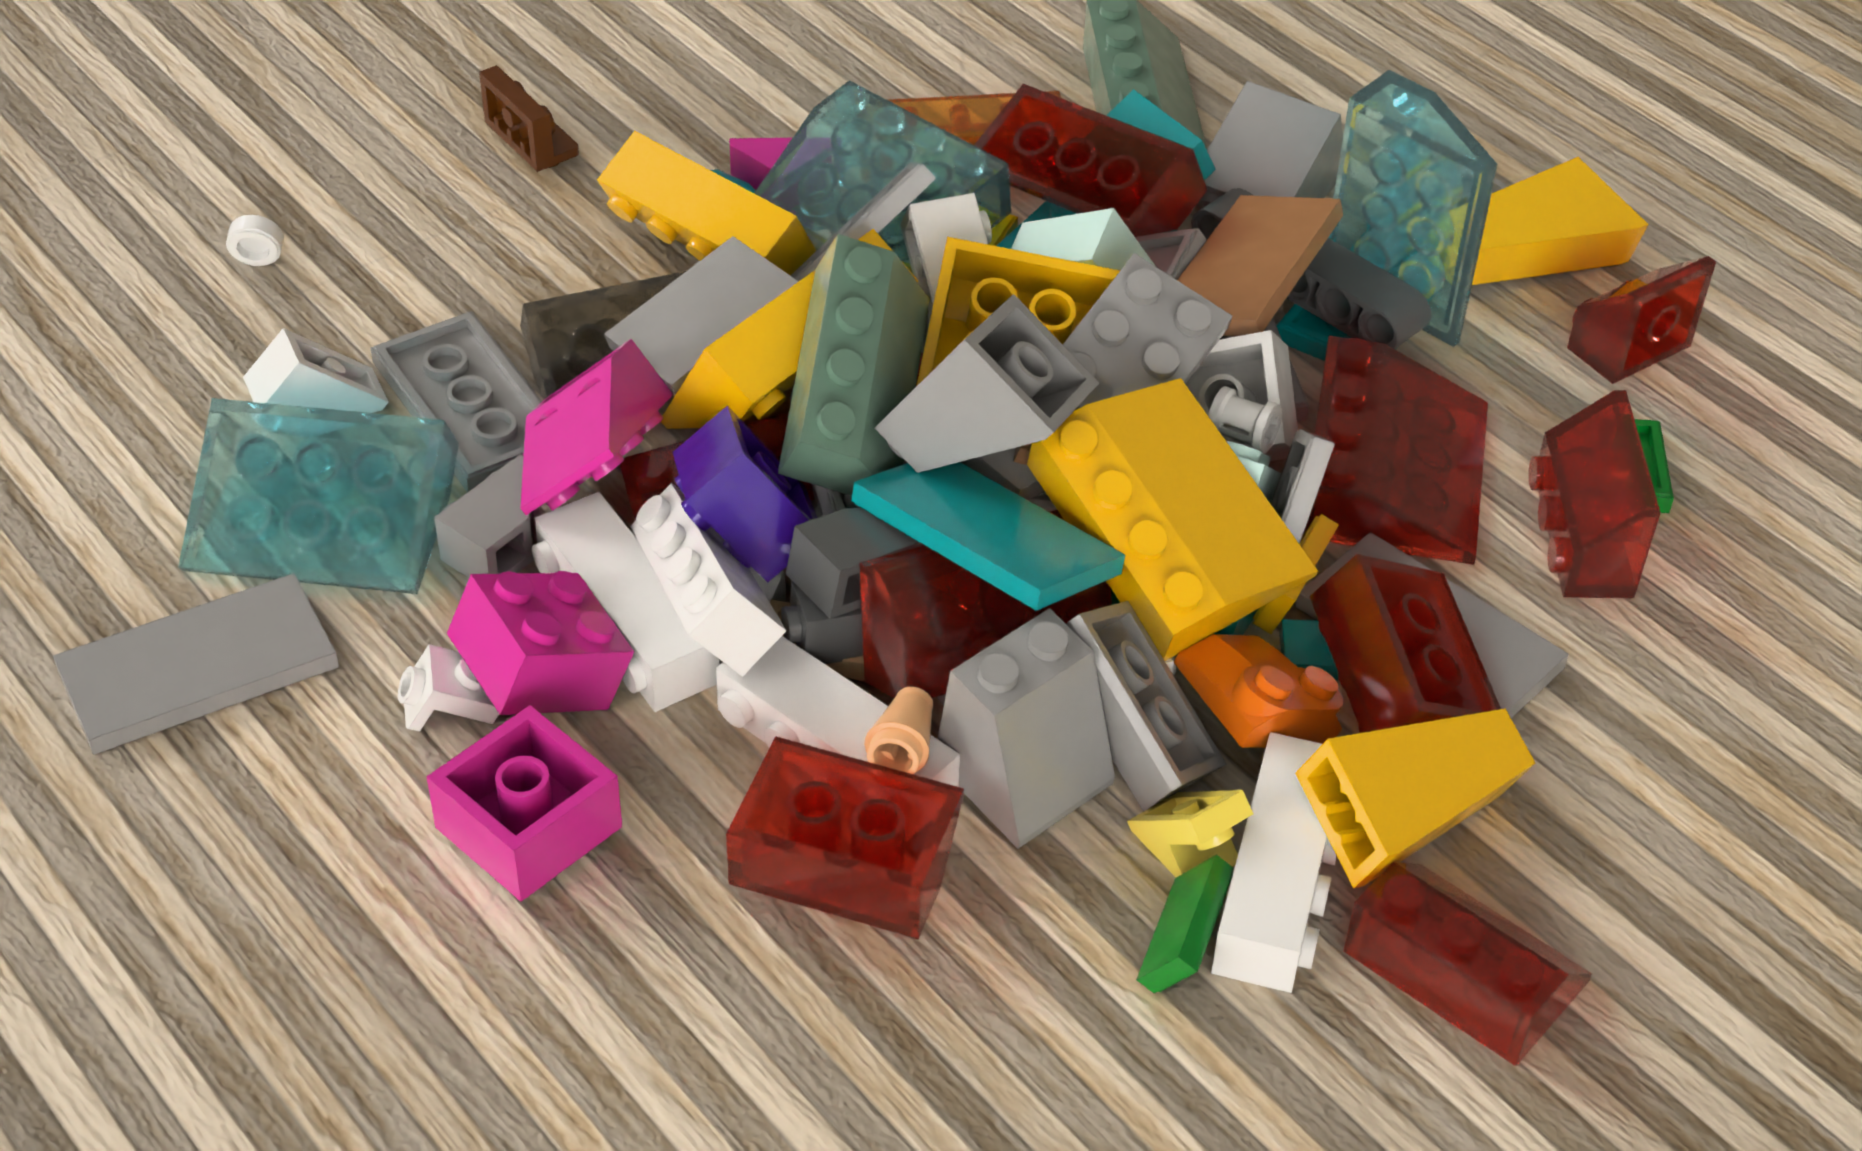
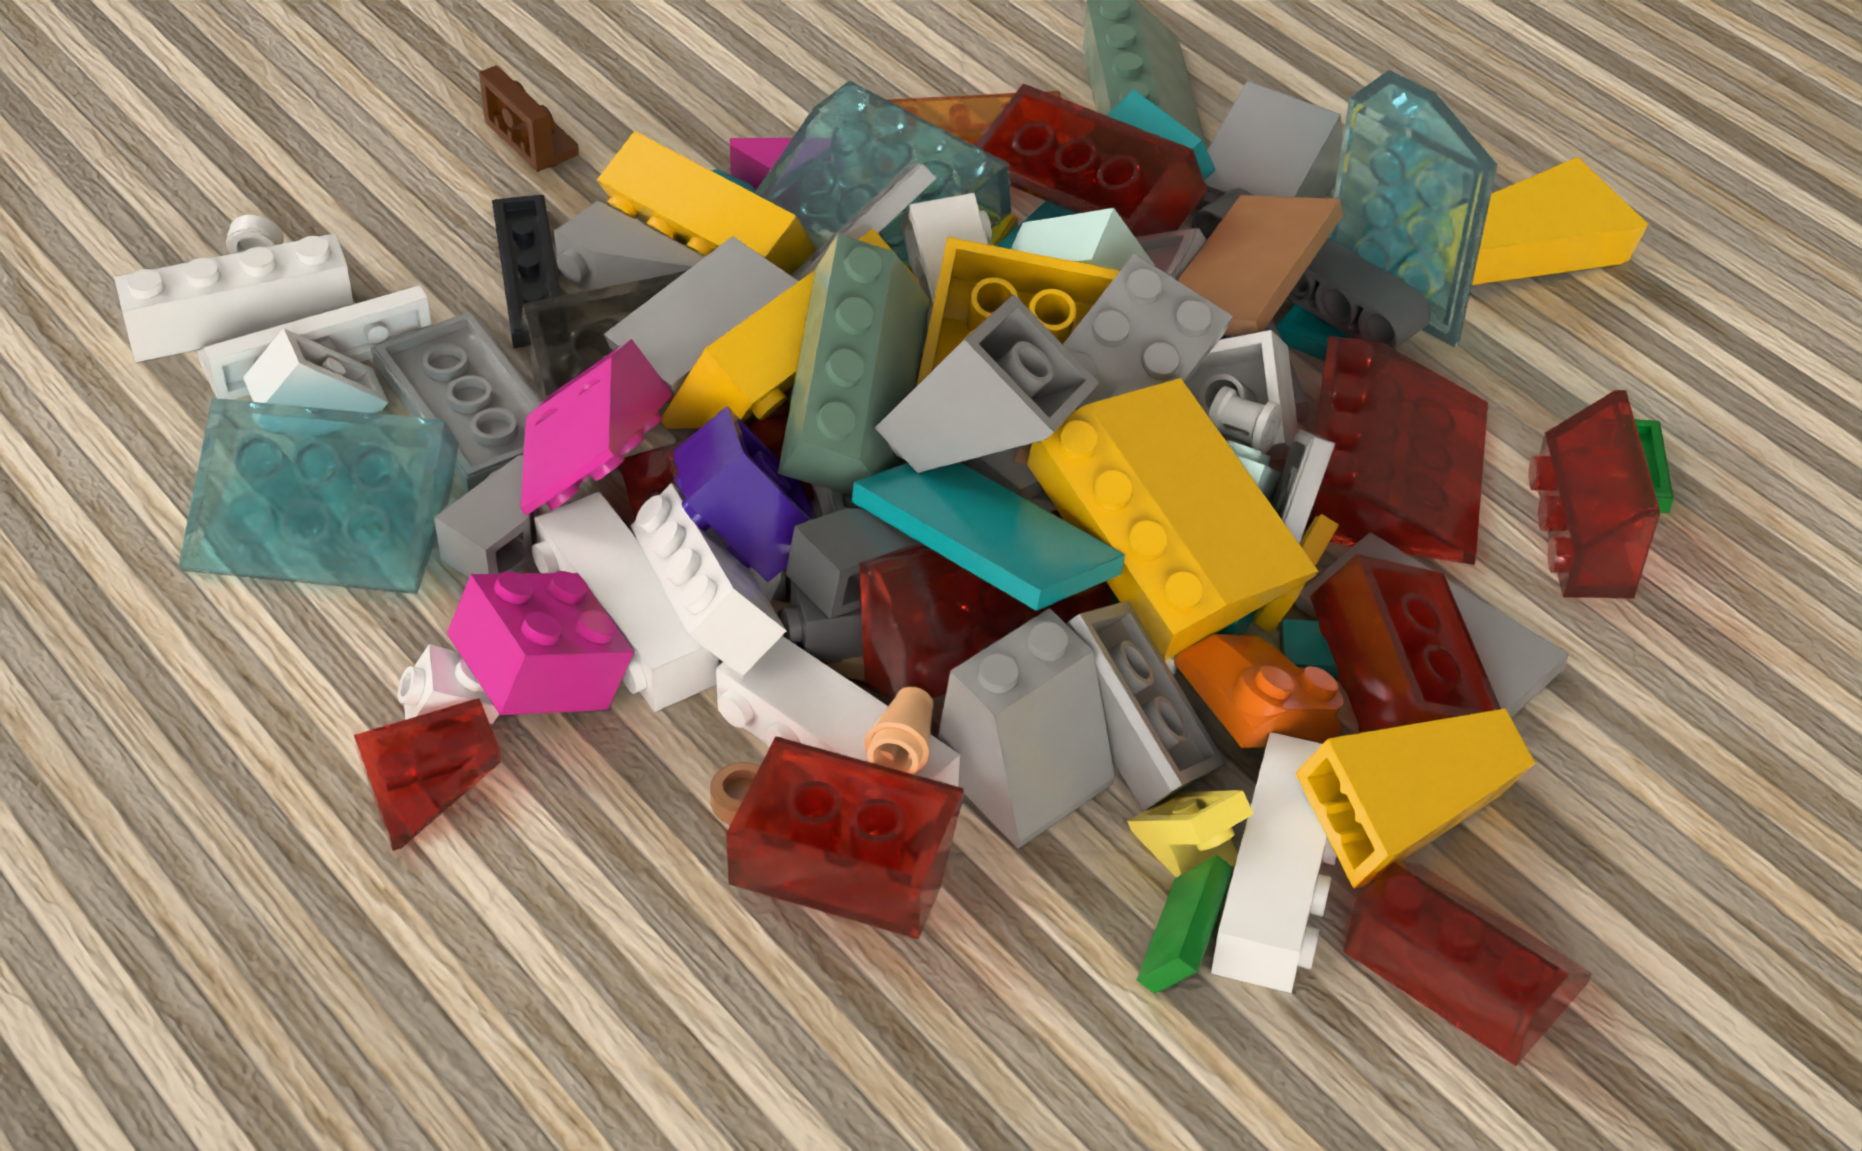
light grey tile [53,573,339,755] -> none
dark pink brick [426,705,622,902] -> none
clear red slope [1567,256,1716,384] -> none
none -> white brick [114,233,354,363]
none -> white fence [197,285,432,403]
none -> clear red wing [354,698,500,851]
none -> black tile [492,194,568,349]
none -> light grey slope [554,200,705,302]
none -> medium nougat tile [710,762,776,827]

